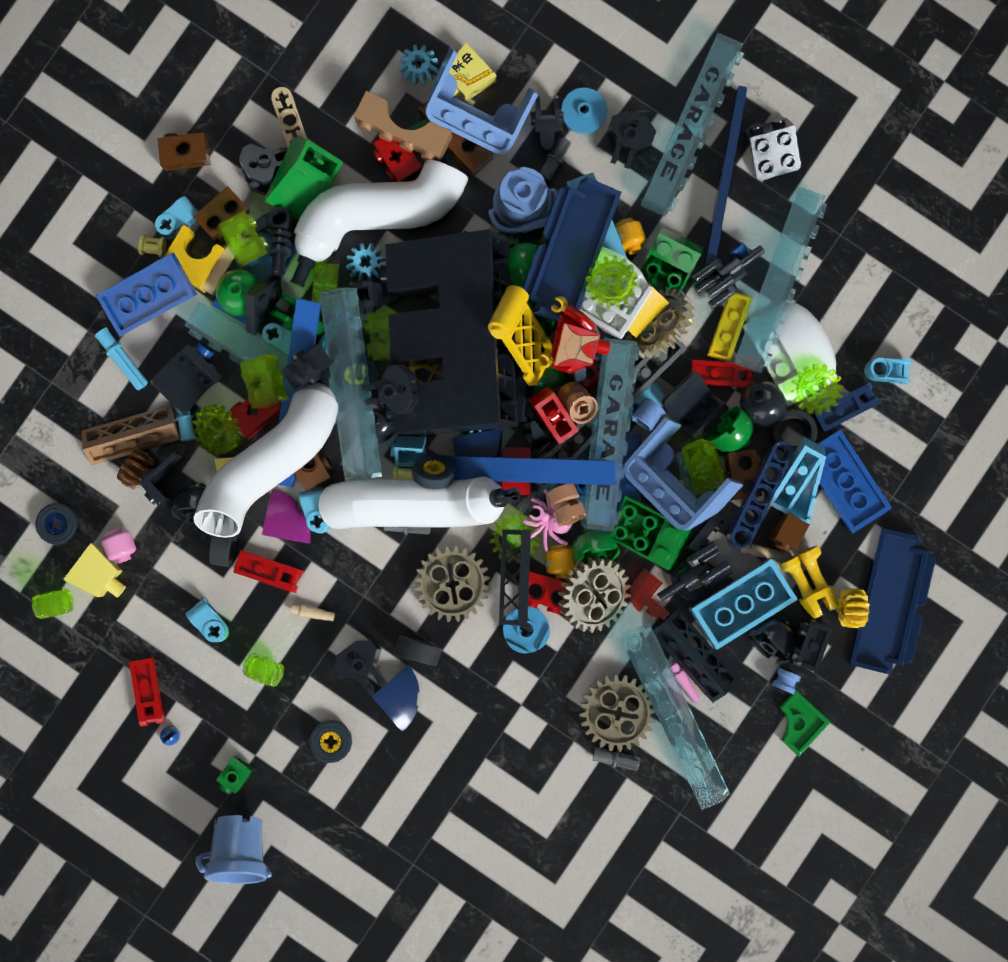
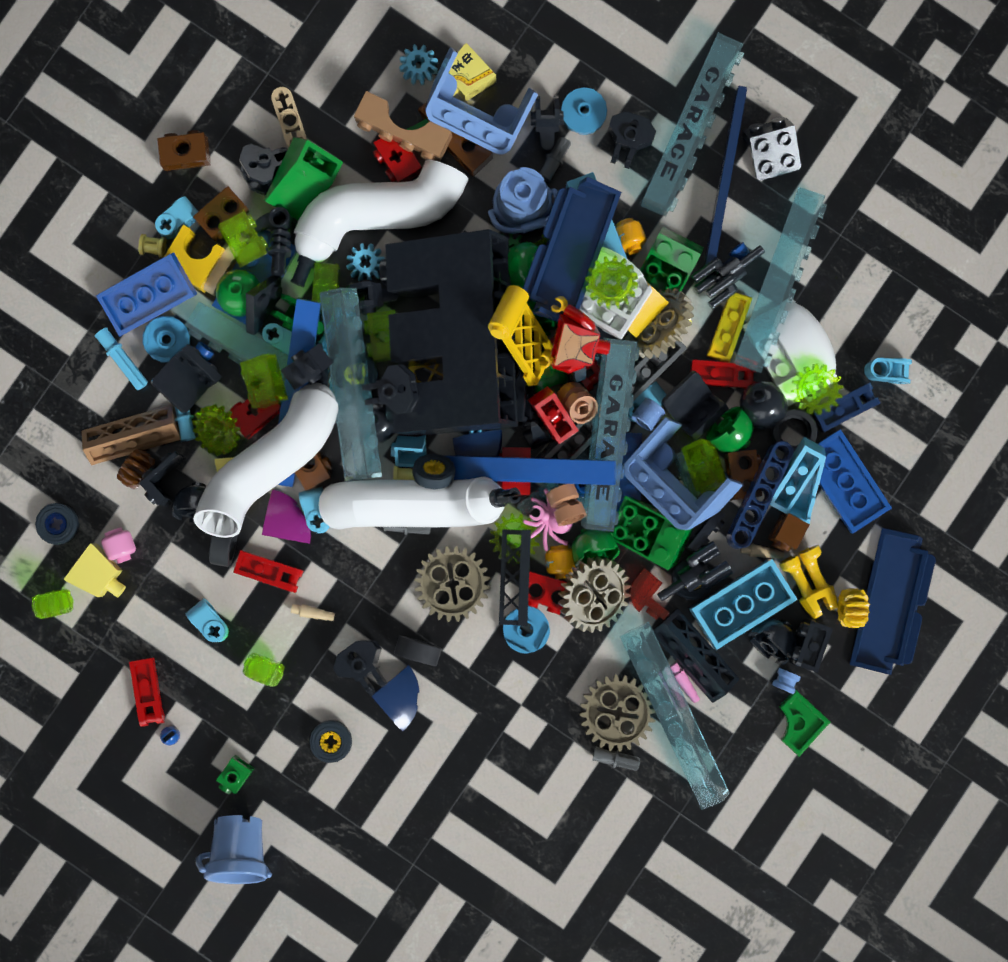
none -> dark azure plate [143,316,190,362]

